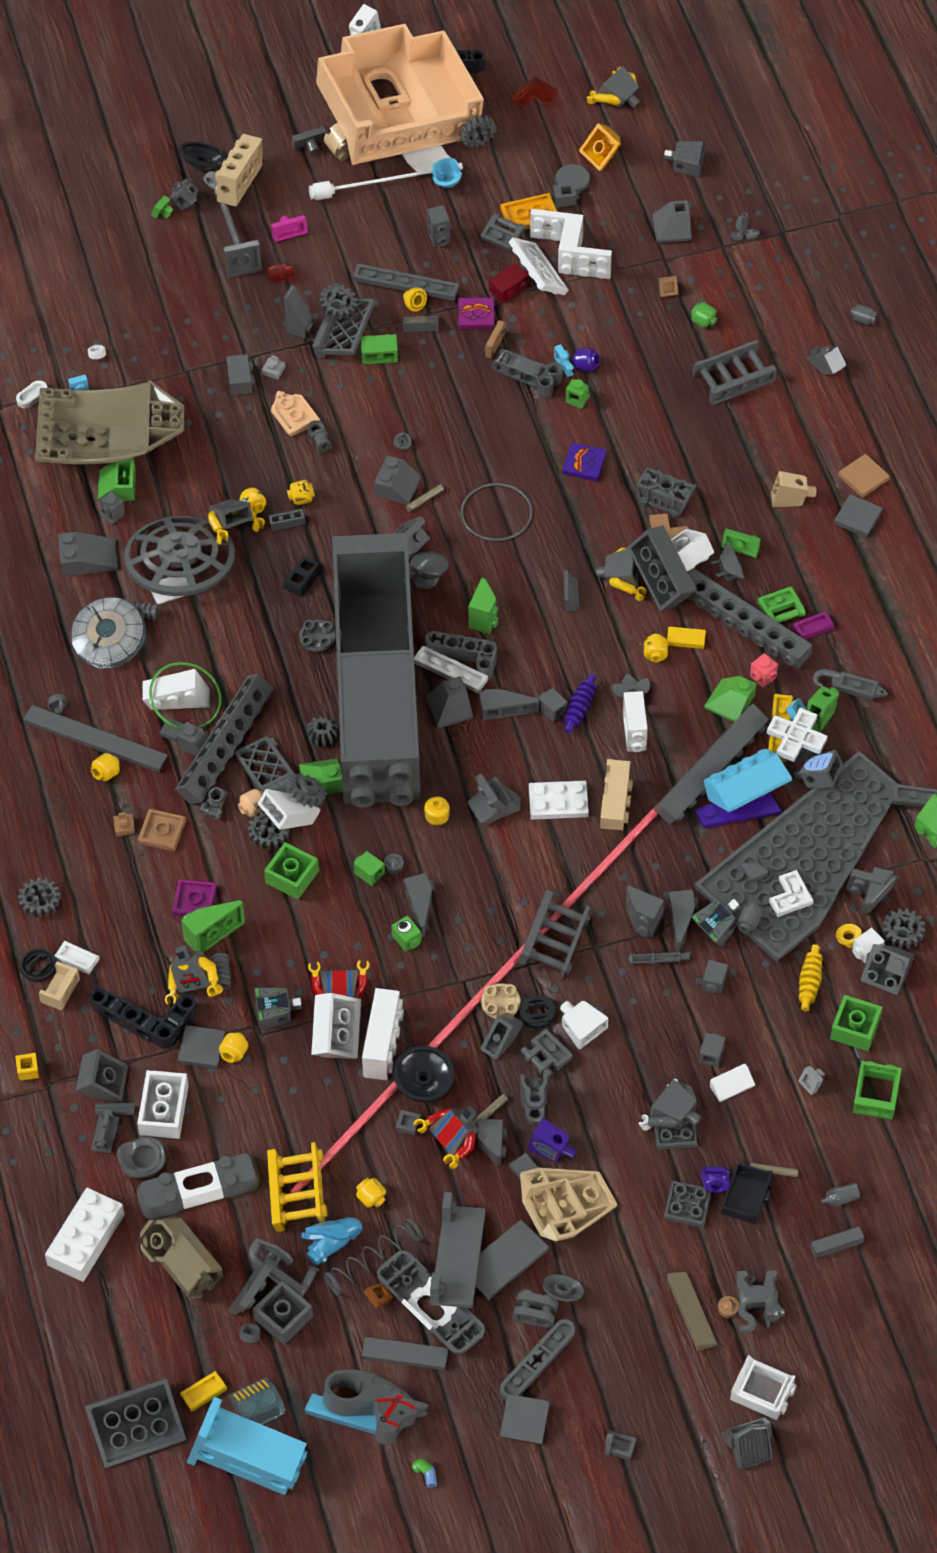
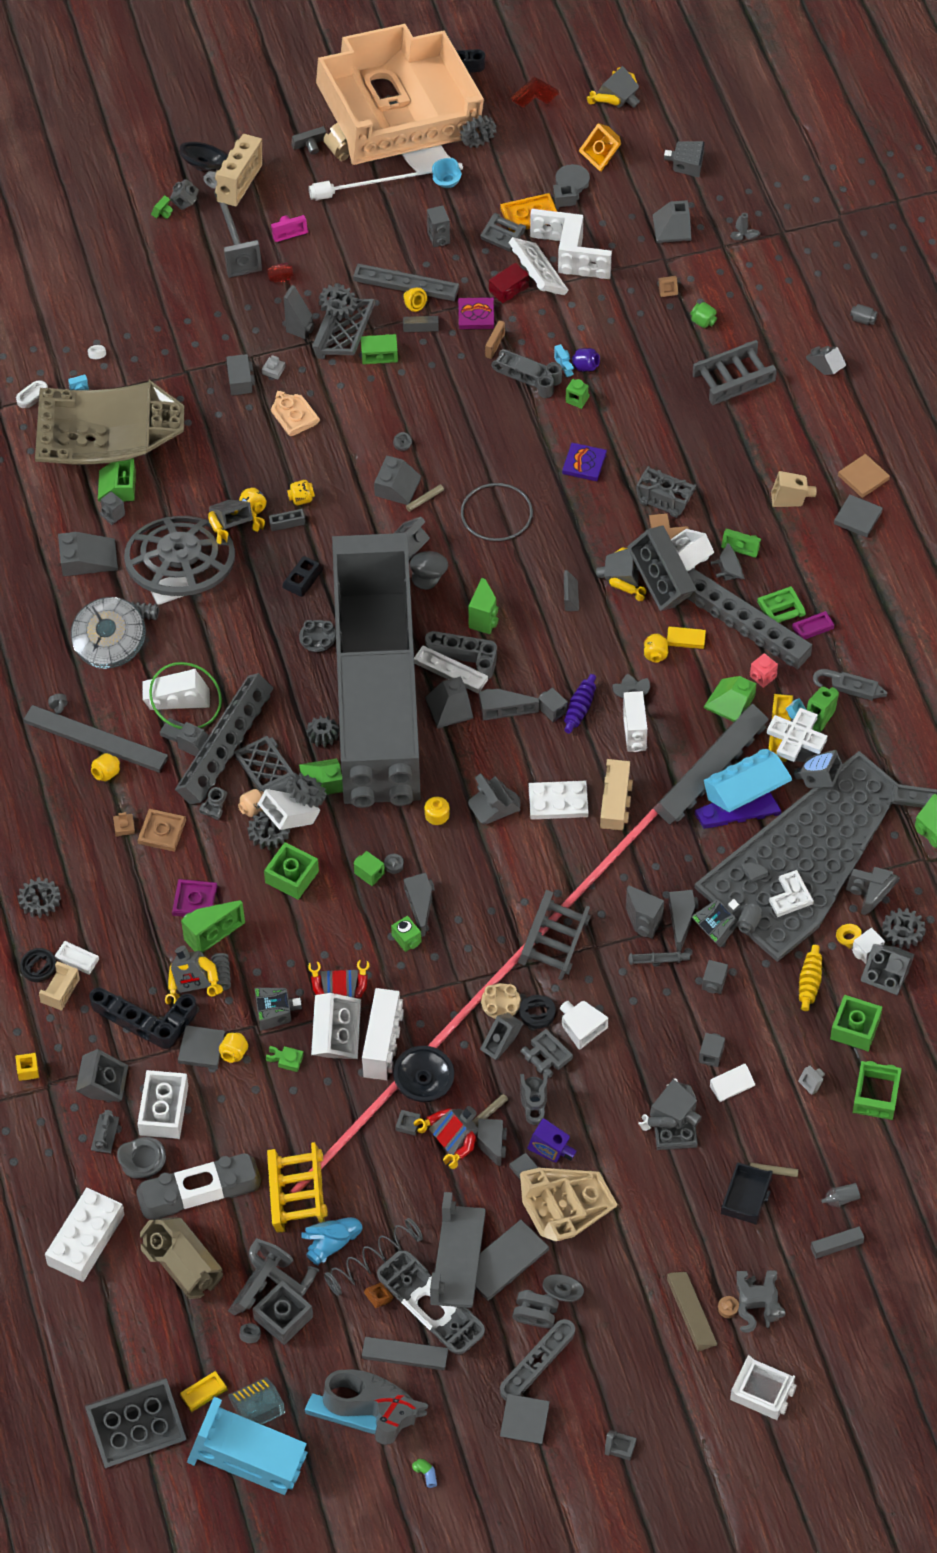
dark grey axle [95,1103,135,1115] -> none
dark grey connector [308,420,332,453] -> none
white torso [349,4,381,35] -> none
yellow head [356,1177,386,1208] -> none
dark grey tile [664,1181,712,1228] -> none
dark purple piece [700,1167,731,1193] -> none
dark grey piece [721,1417,773,1469] -> none
none -> bright green plate [266,1046,304,1072]

